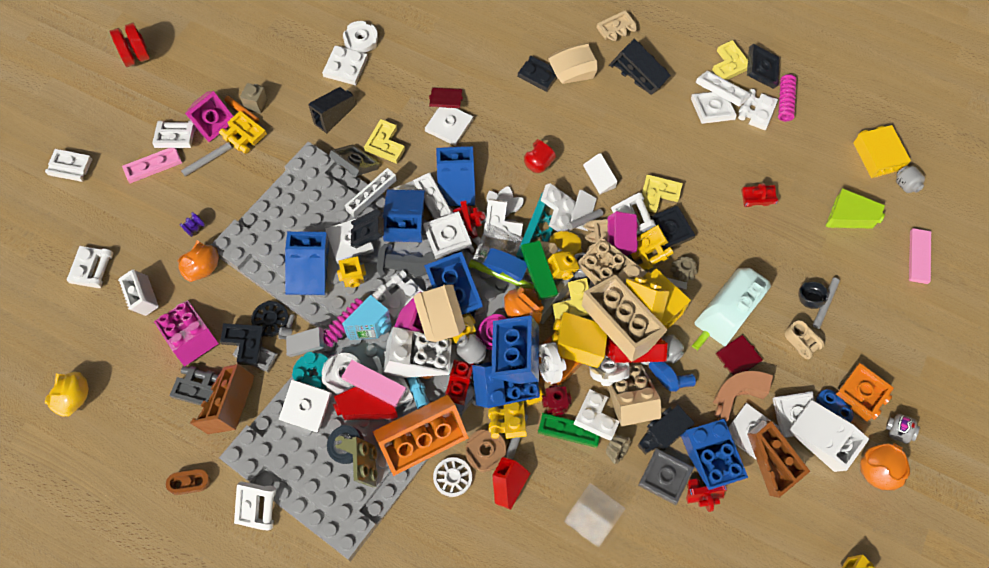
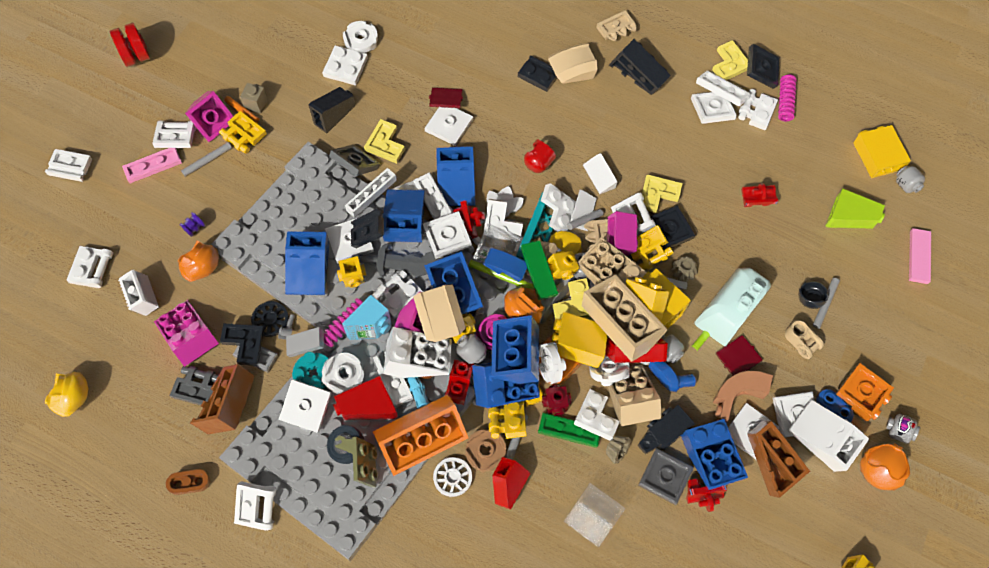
bright pink tile [341,360,407,407] -> none

